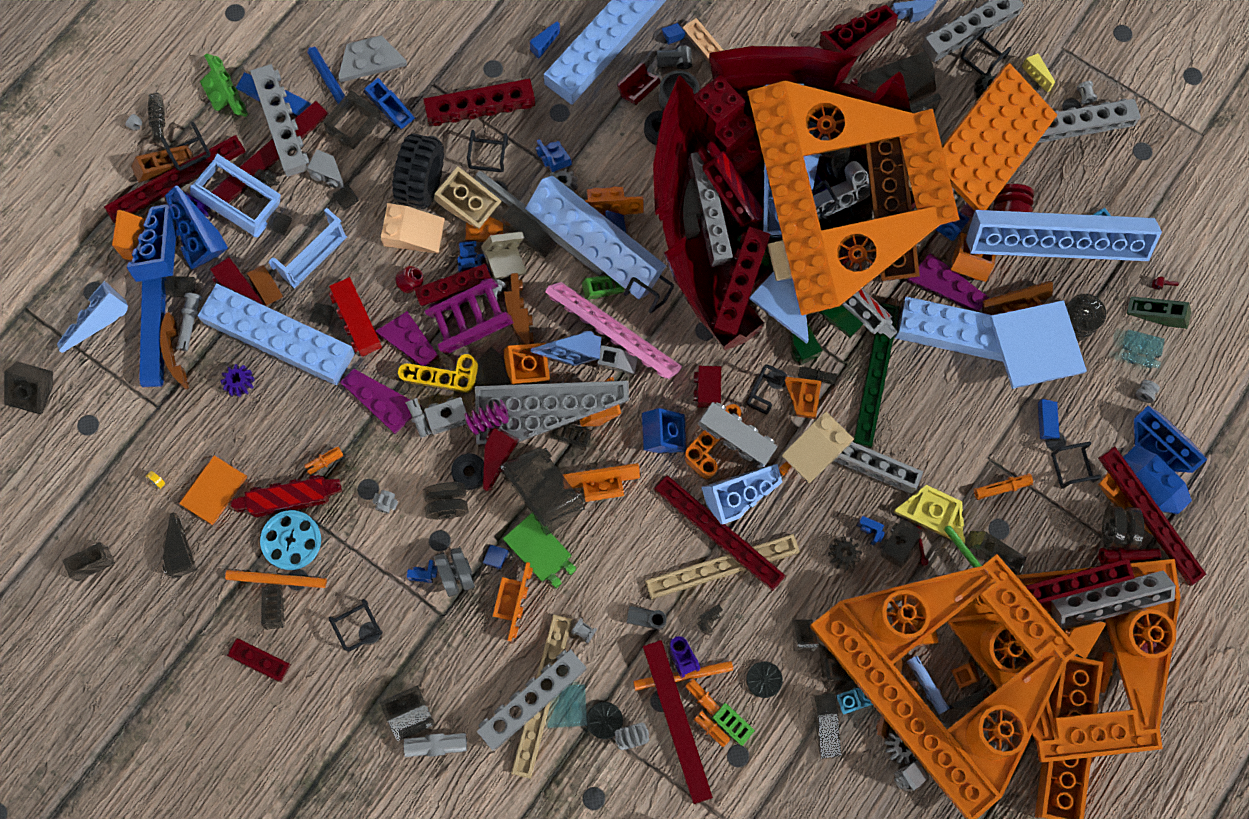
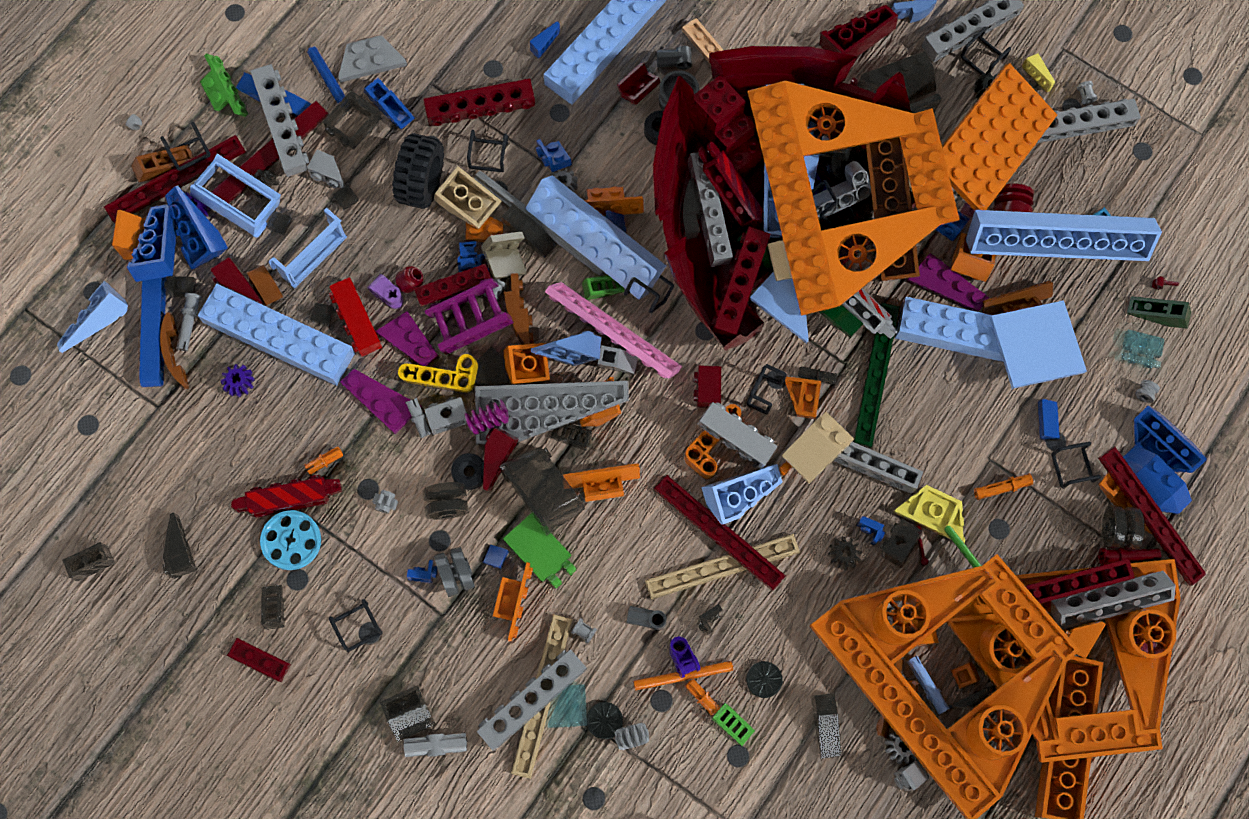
clear smoke slope [4,361,53,415] -> none
yellow tile [146,471,165,489] -> none
clear smoke hinge [147,92,166,143] -> none
orange tile [179,455,247,525] -> none
orange piece [225,570,327,588] -> none
light nougat slope [381,203,445,254] -> none
blue slope [642,408,687,453] -> none
dark red tile [642,640,713,805] -> none
blue slope [661,23,685,45] -> none
orange axle [694,711,730,747] -> none
dark green slope [791,323,823,366] -> none
clear smoke slope [792,619,818,651] -> none
clear smoke slope [819,643,853,683] -> none
medium azure slope [836,688,873,715] -> none
clear smoke slope [965,531,1027,575] -> none
clear smoke wheel [1066,294,1106,341] -> none
orange axle [1100,652,1116,693] -> none
none -> medium lavender piece [367,274,404,309]

